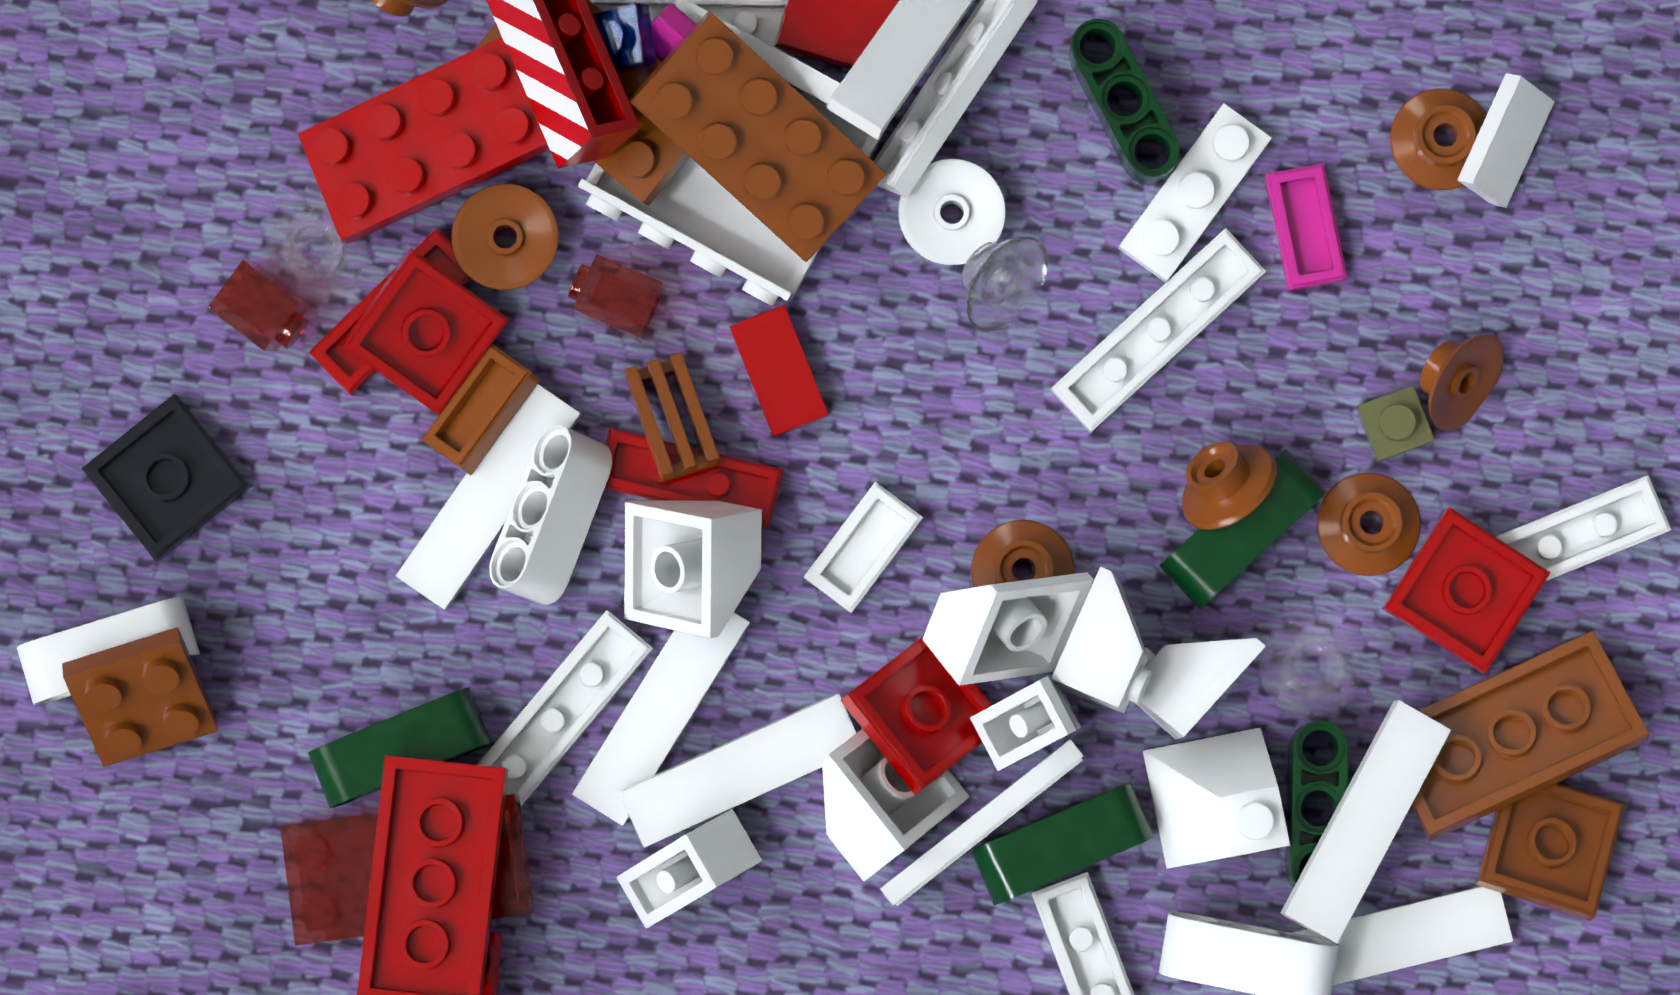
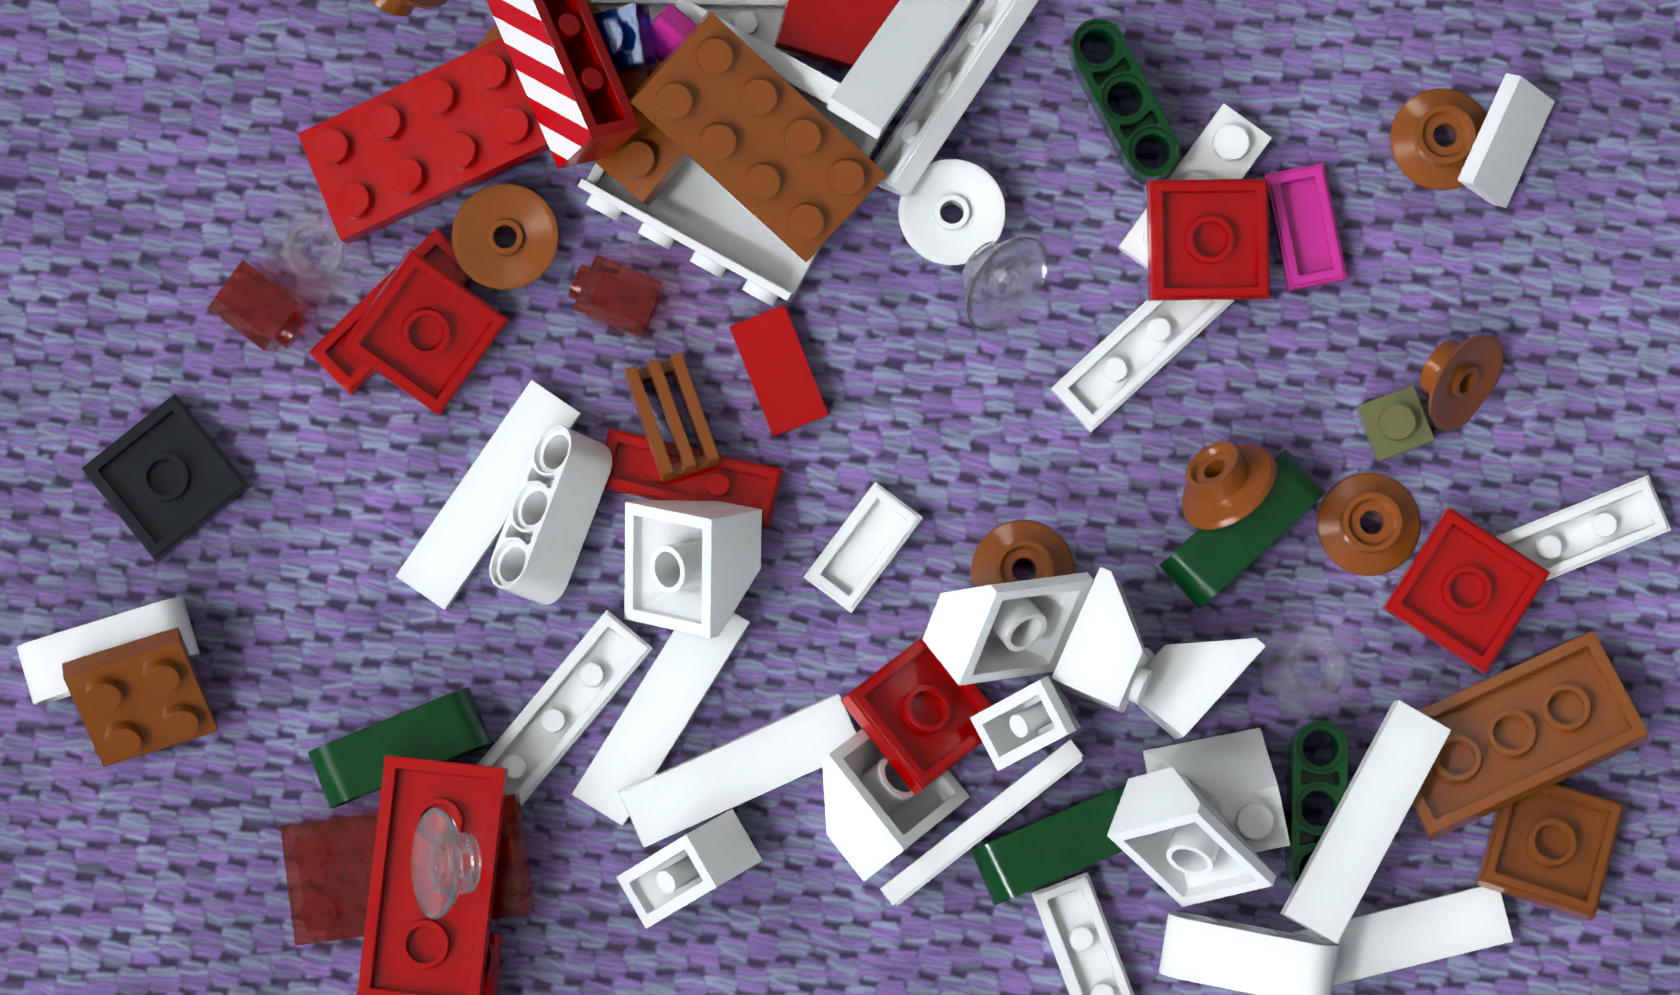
dark orange tile [421,344,541,476] -> none
none -> clear piece [411,808,482,919]
none -> white slope [1107,767,1276,907]
none -> red tile [1146,179,1270,301]

